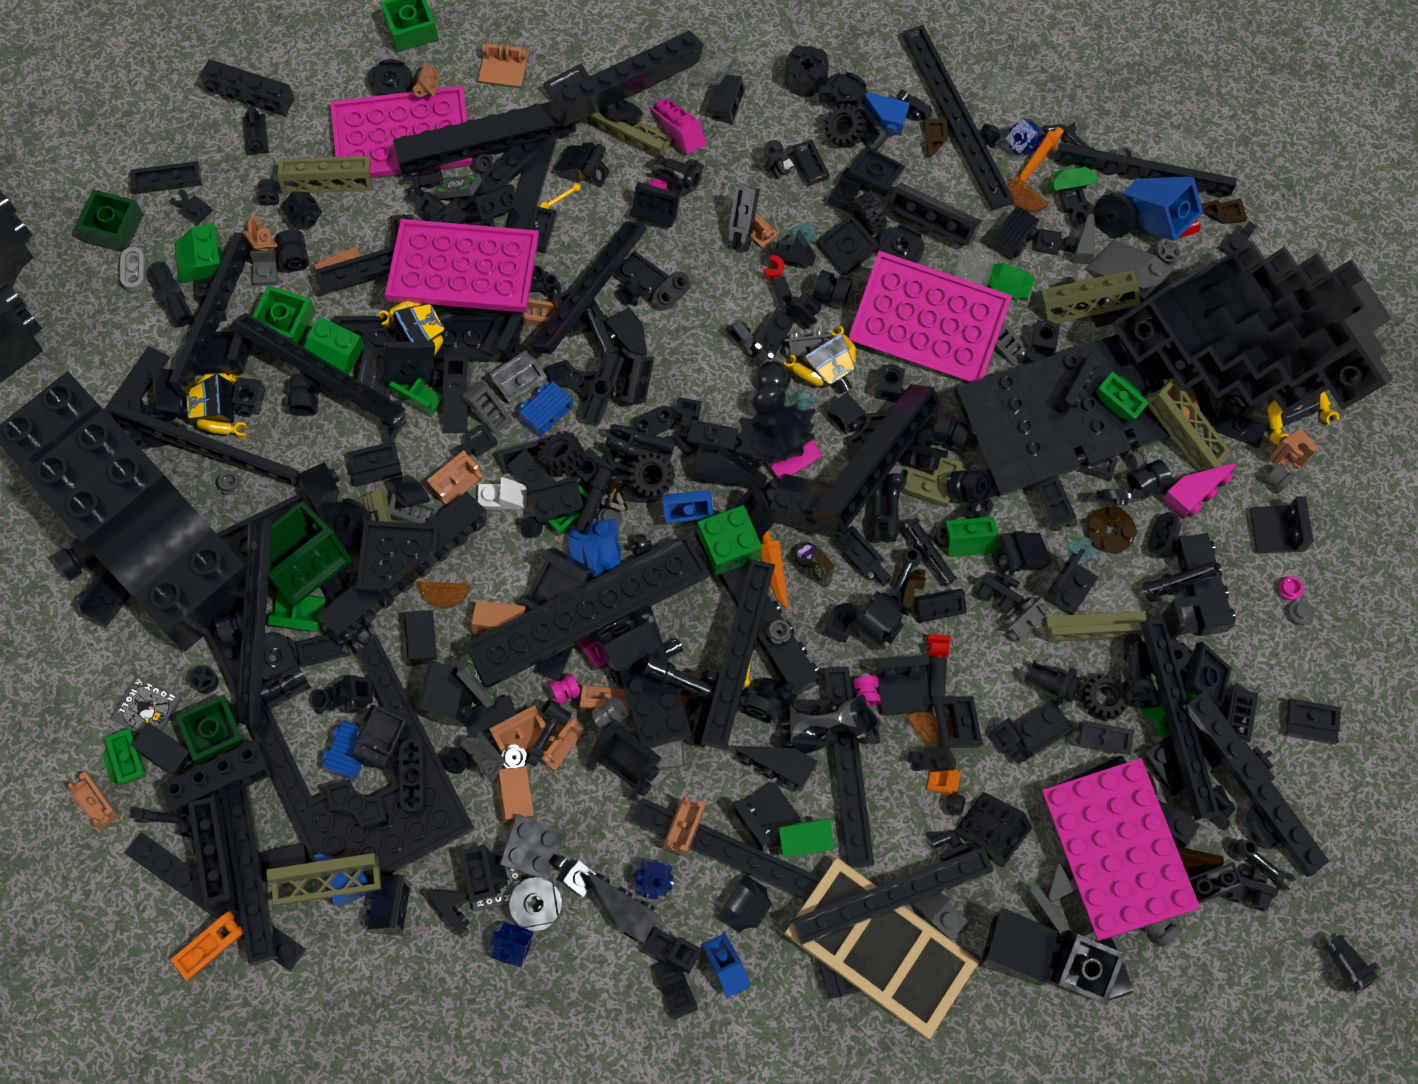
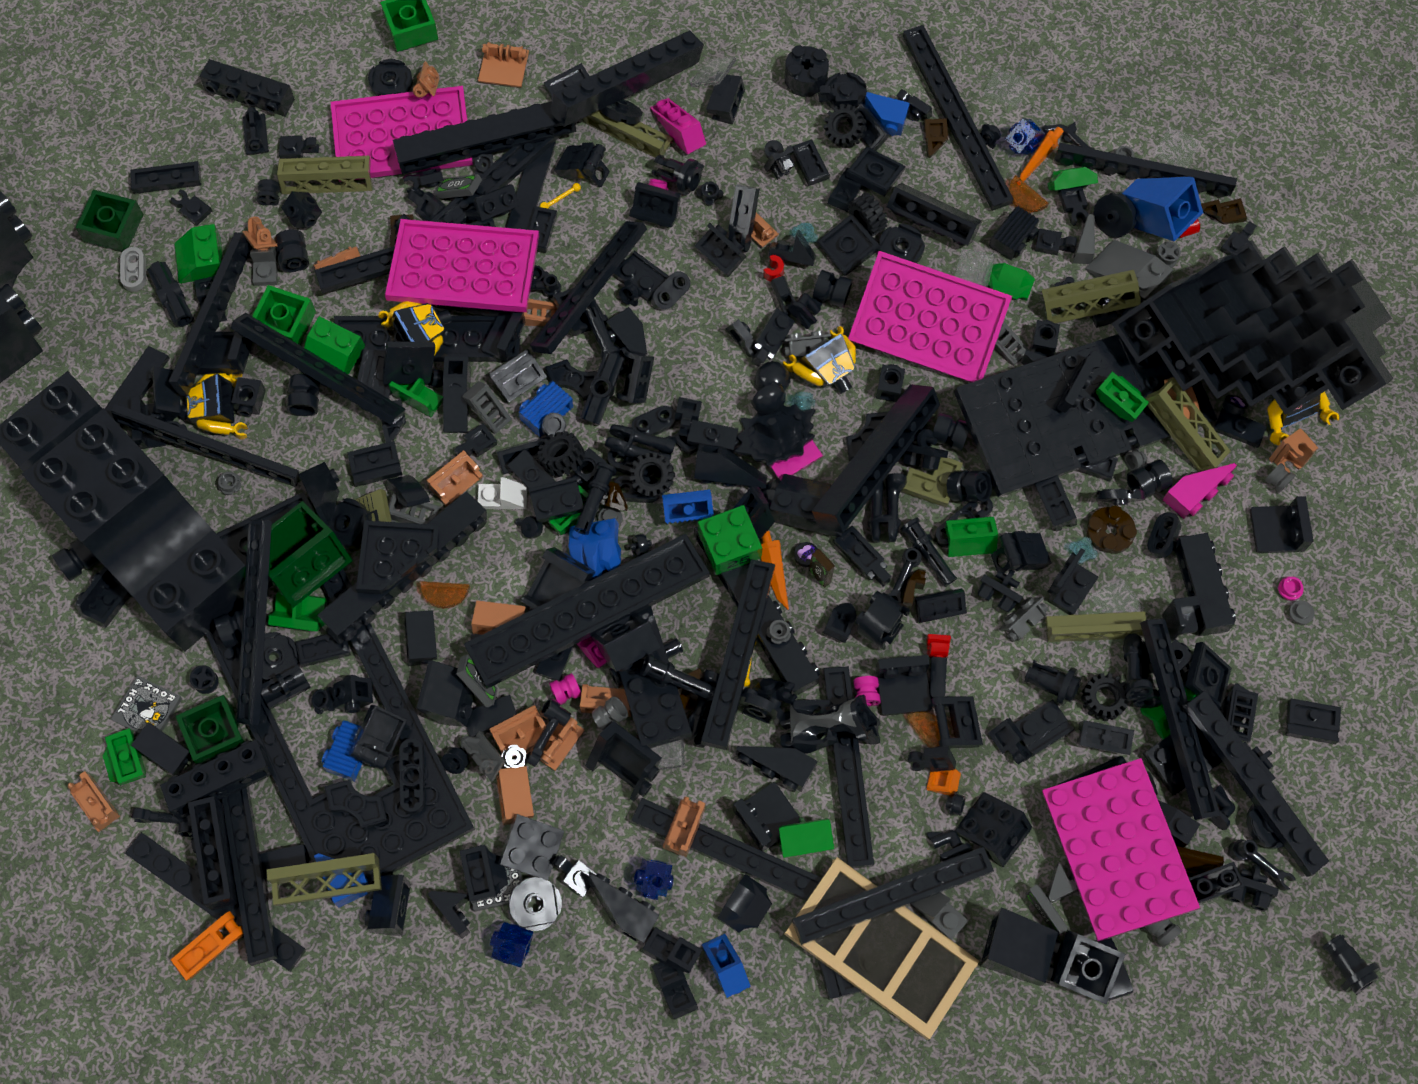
black brick [827,392,866,434] -> none
black pin [1142,560,1220,602] -> none
none -> black plate [279,135,319,159]
none -> black tile [541,413,566,437]
none -> black bracket [695,223,747,277]
none -> black plate [697,181,723,206]

